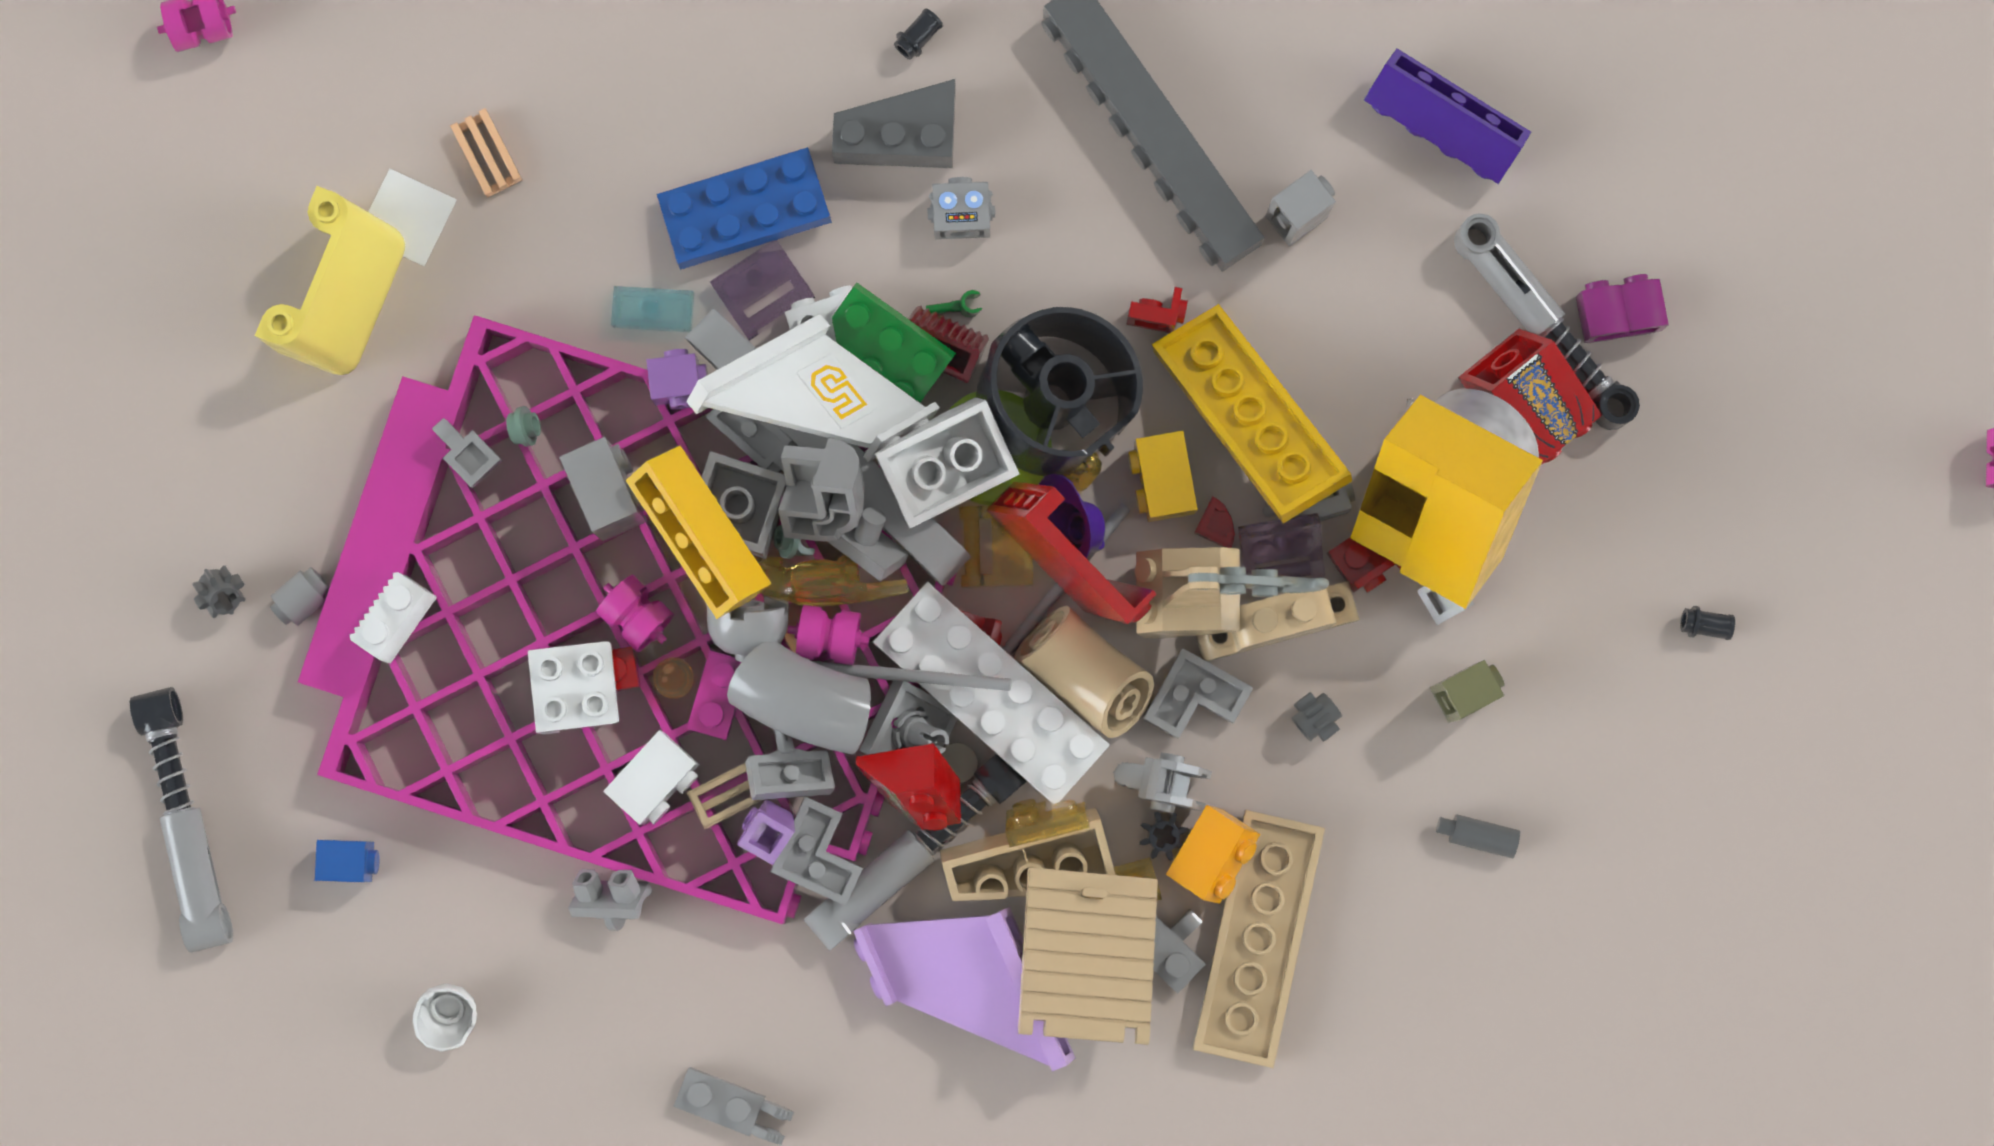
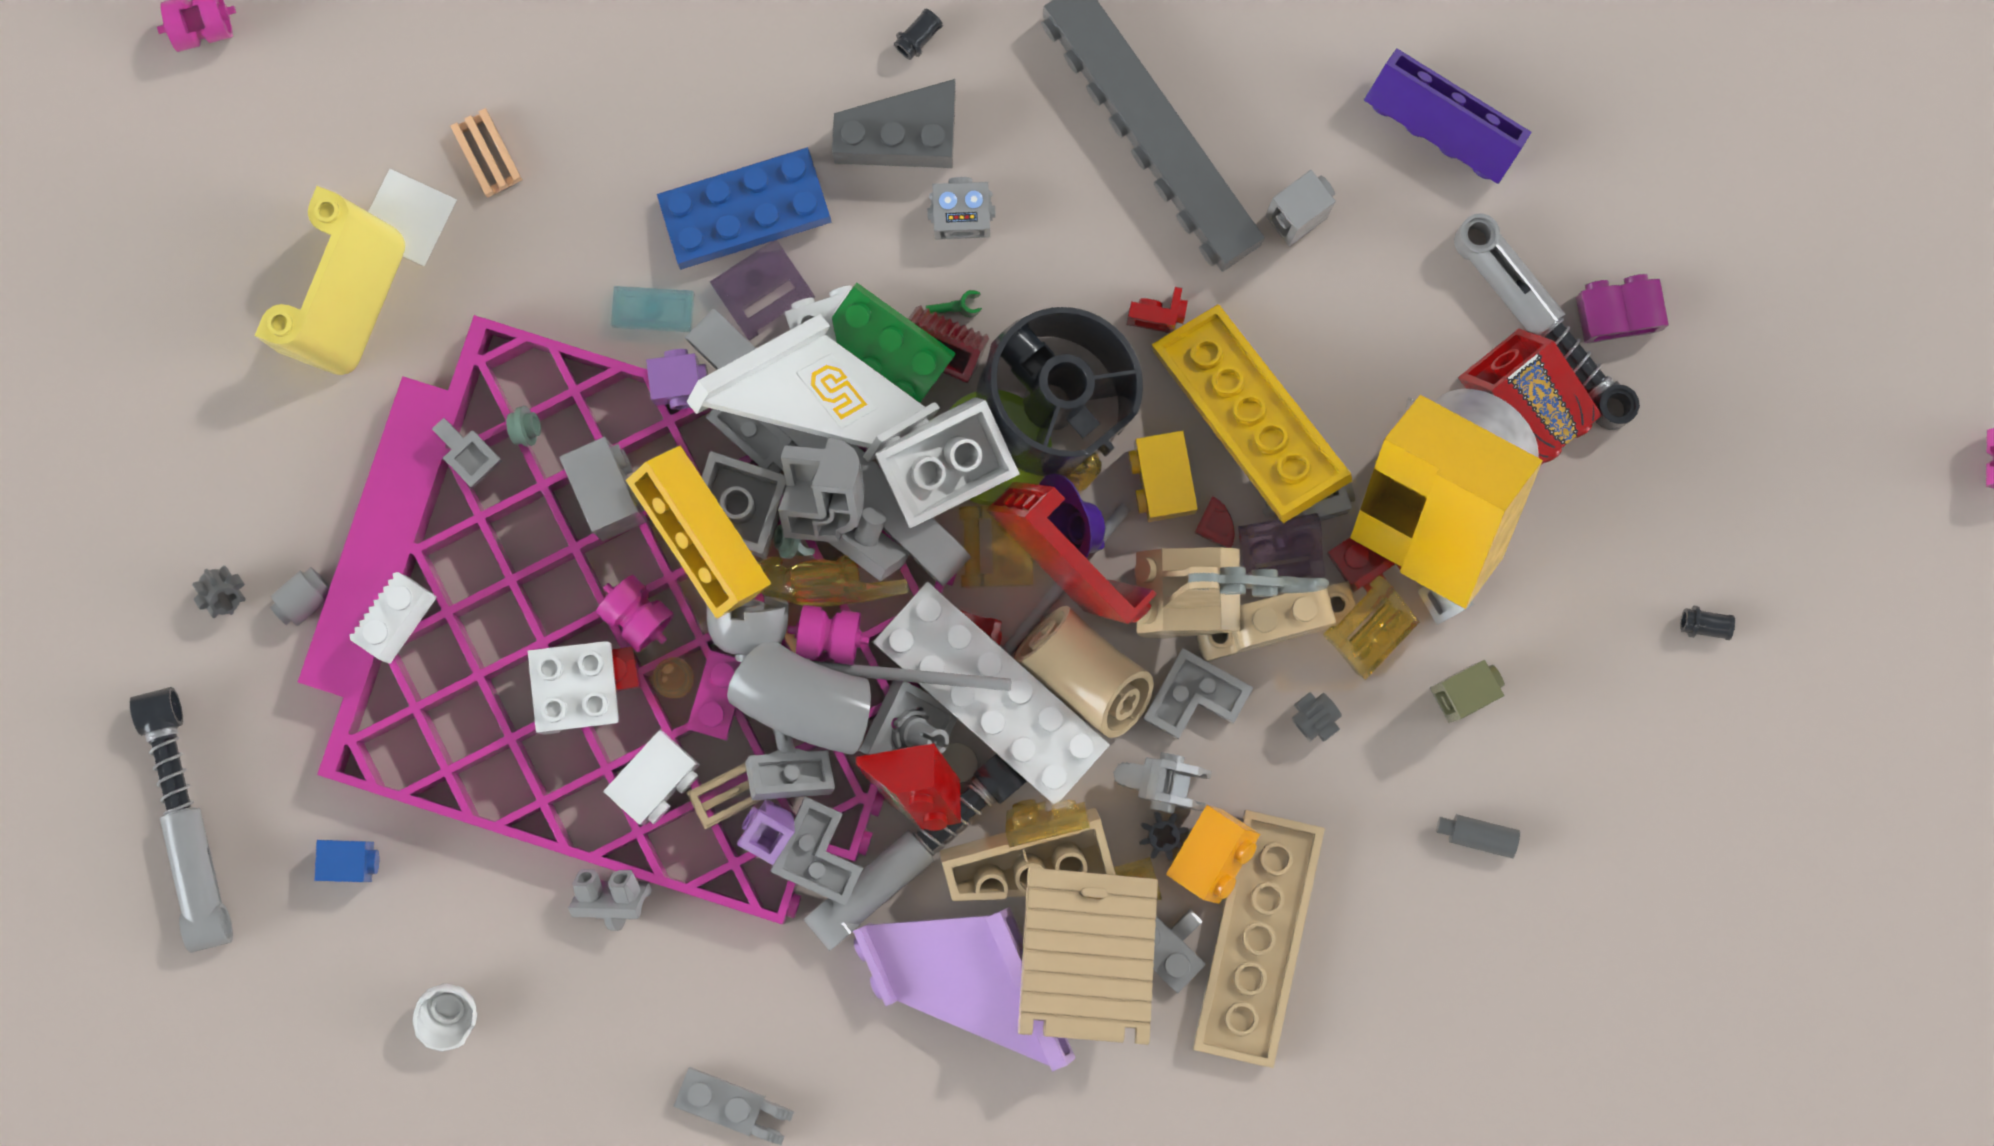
none -> clear yellow plate [1323,575,1420,680]

